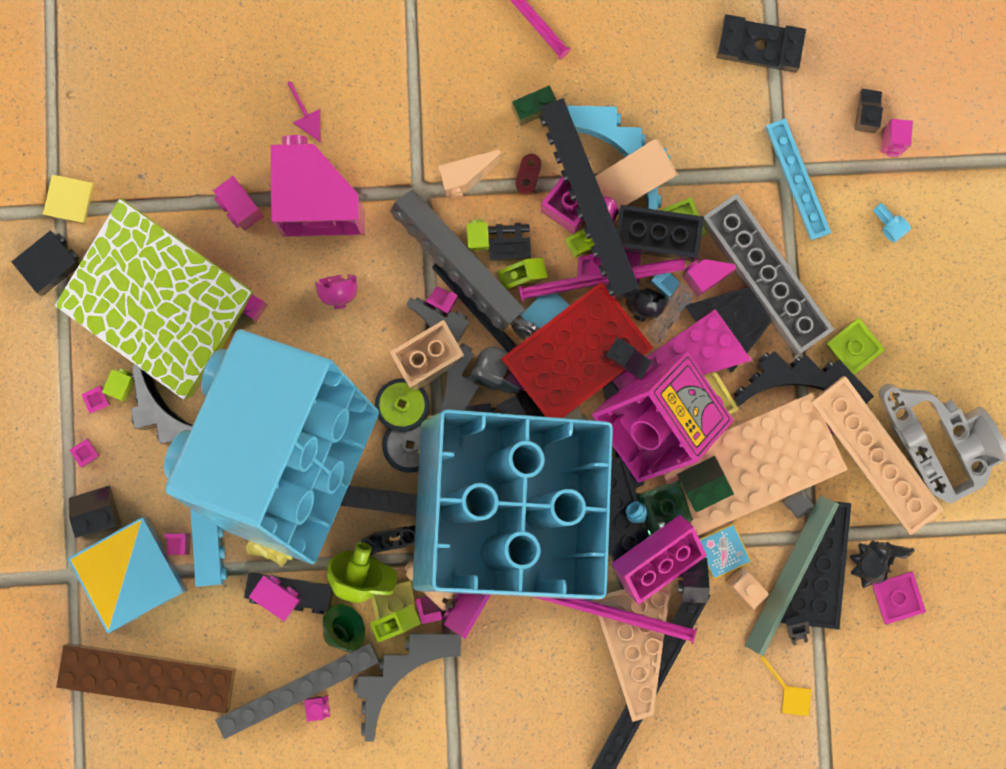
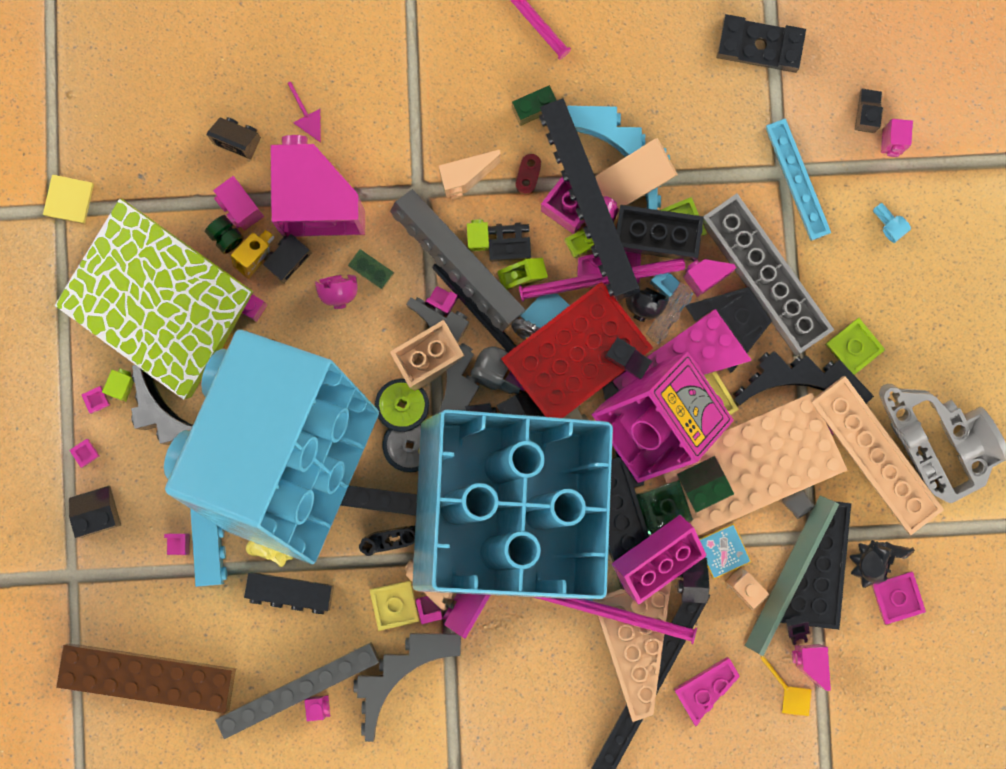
black brick [11,230,80,297] -> none
tile [68,517,187,634] -> none
dark pink brick [249,574,301,621] -> none
dark green hat [323,604,365,652] -> none
lime piece [327,542,397,603] -> none
lime slope [370,604,421,643] -> none
medium azure plate [626,502,647,523] -> none
none -> dark green wheel [205,215,244,254]
none -> black slope [206,117,261,160]
none -> yellow torso [231,230,274,279]
none -> black brick [263,234,312,284]
none -> clear green plate [348,249,394,290]
none -> dark pink wing [674,657,740,727]
none -> dark pink slope [792,644,831,691]

